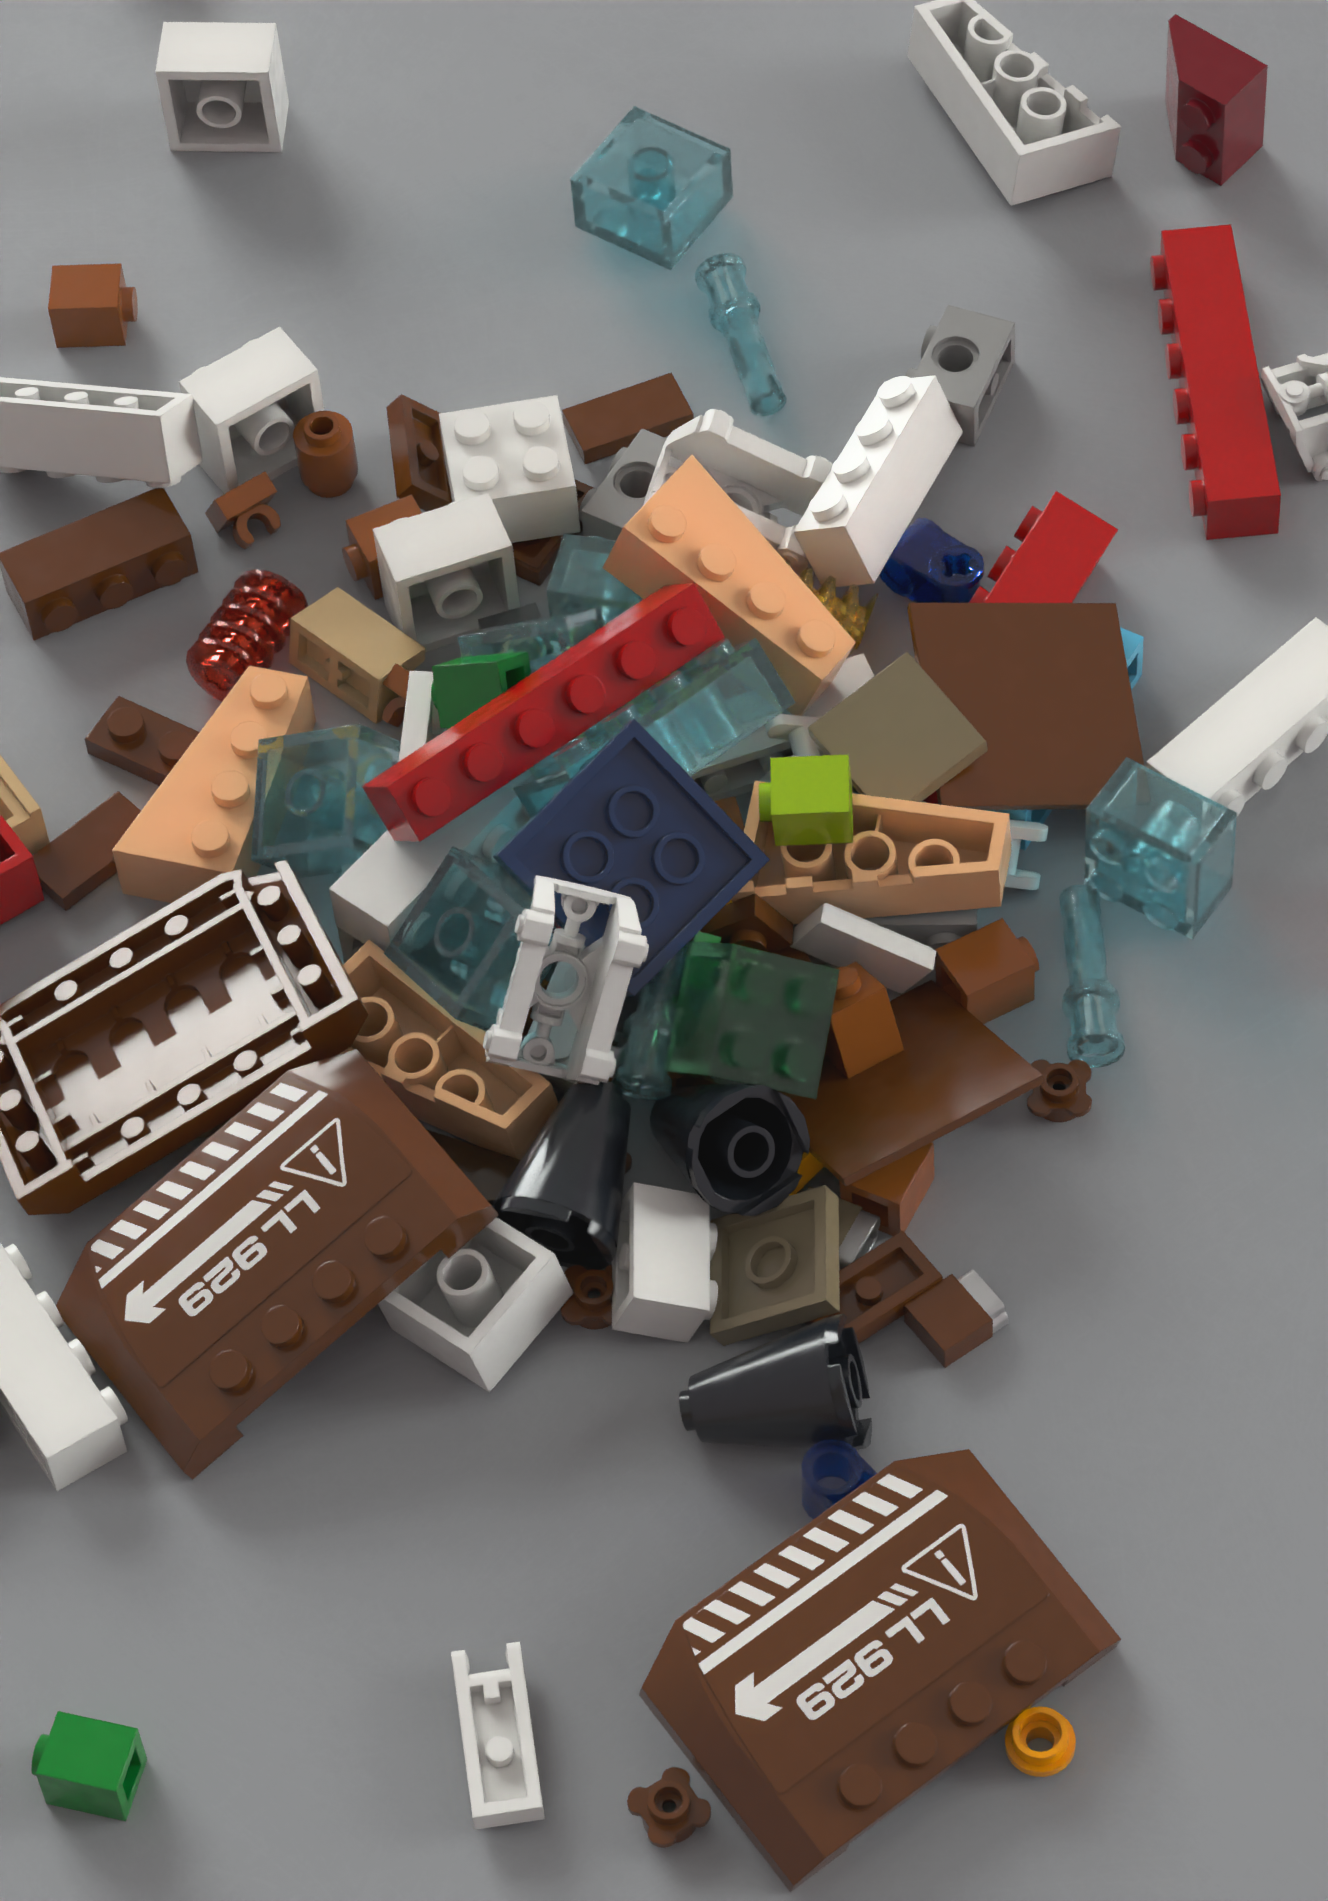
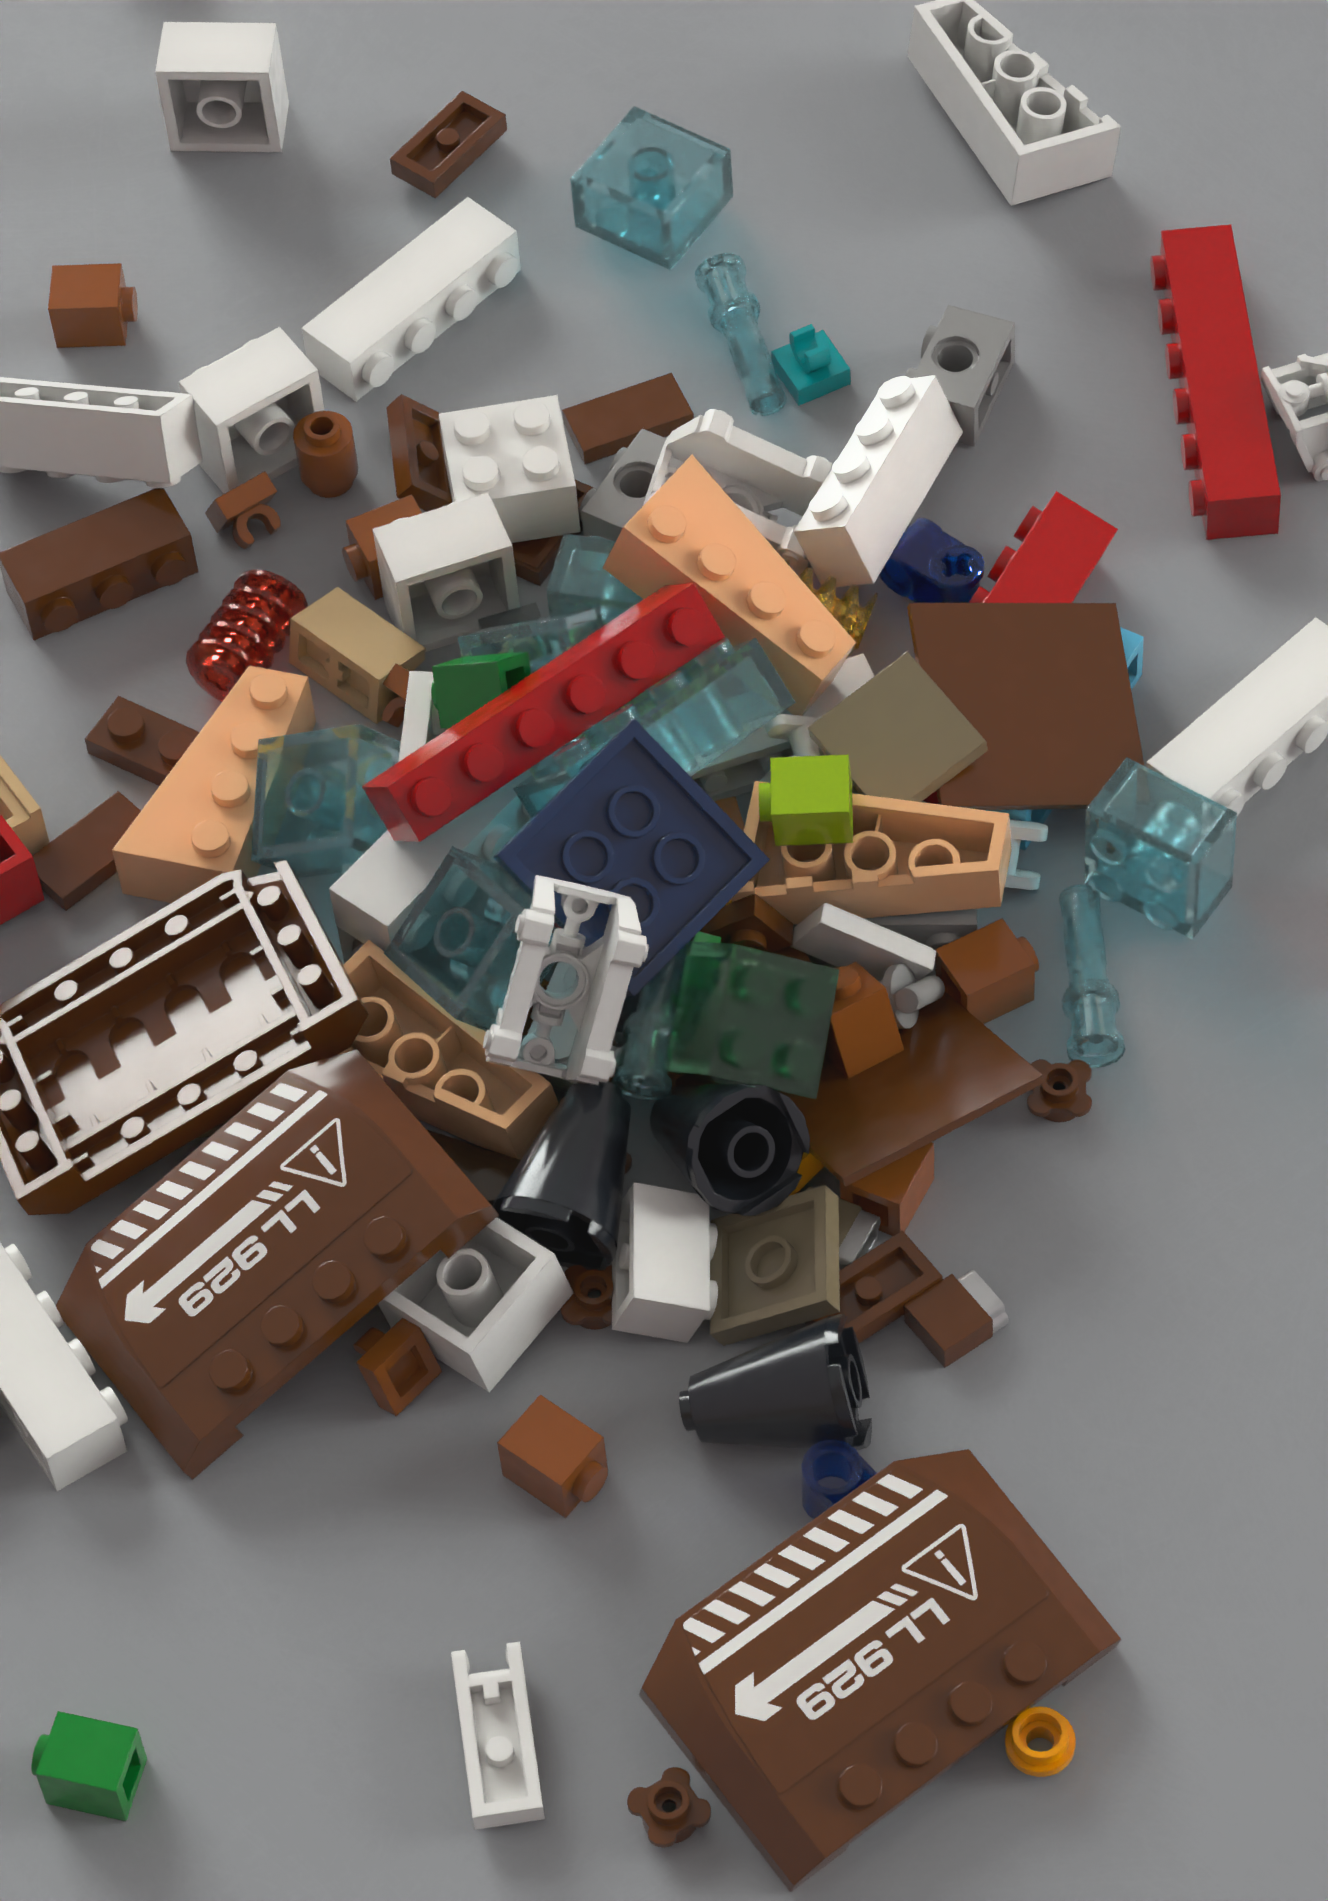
dark red slope [1165,14,1268,186] -> none
none -> white brick [301,197,521,402]
none -> dark orange tile [353,1318,442,1416]
none -> reddish brown plate [390,91,507,198]
none -> dark orange brick [497,1395,608,1518]
none -> teal tile [771,324,851,406]
none -> light grey plate [879,964,945,1029]

